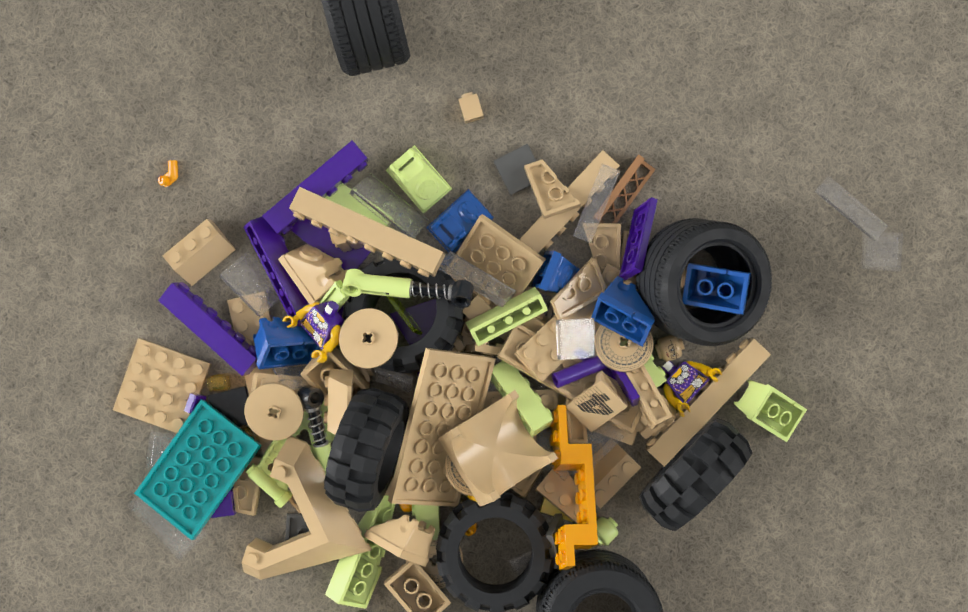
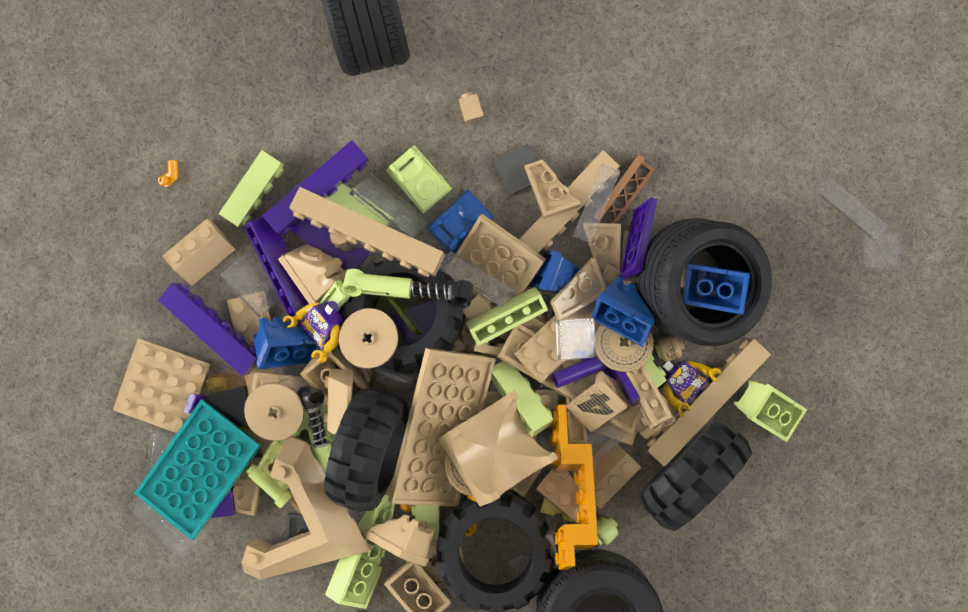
none -> yellowish green brick [219,150,284,228]

